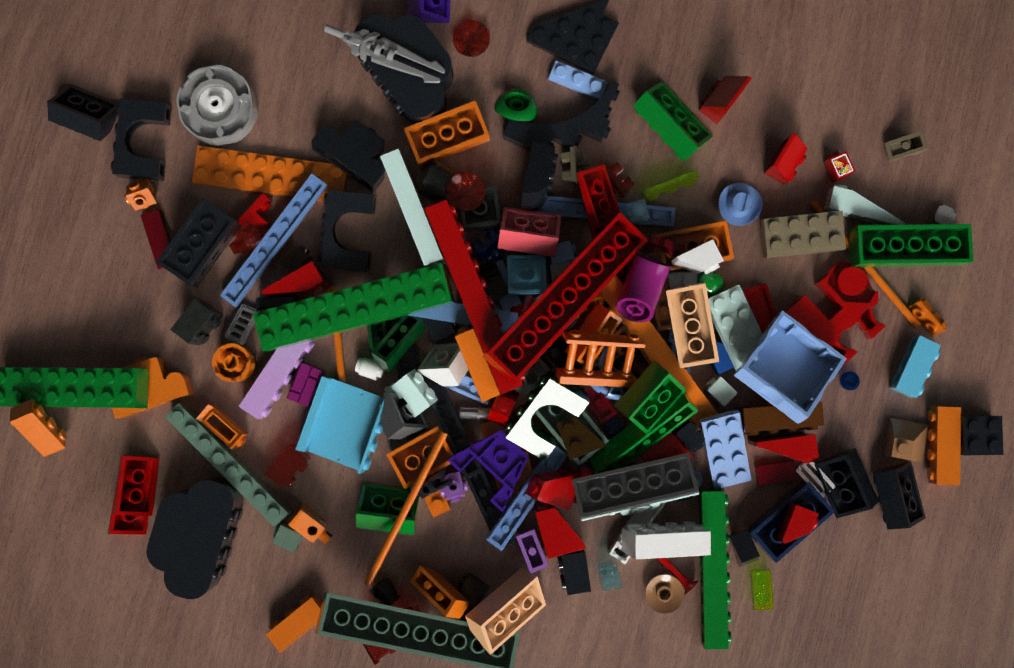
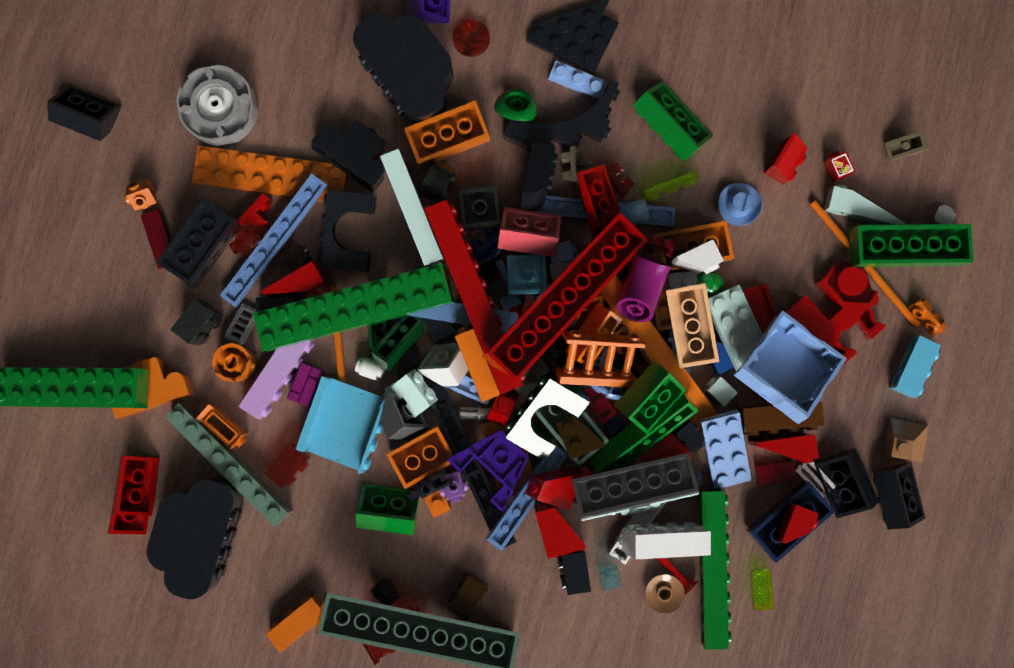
orange brick [10,399,67,457] -> none
black arch [111,98,172,181] -> none
sand green brick [272,523,303,553] -> none
orange torso [288,502,333,544] -> none
light grey sword [324,24,445,83] -> none
orange piece [364,431,448,586] -> none
orange brick [410,565,470,619] -> none
clear red dish [447,171,486,211] -> none
light nougat slope [465,568,546,655] -> none
medium lavender brick [516,526,549,574] -> none
red slope [699,76,752,124] -> none
black slope [729,528,760,567] -> none
dark tan brick [760,211,846,258] -> none
clear blue plate [840,371,860,391] -> none
orange brick [927,406,961,485] -> none
black brick [960,415,1004,456] -> none

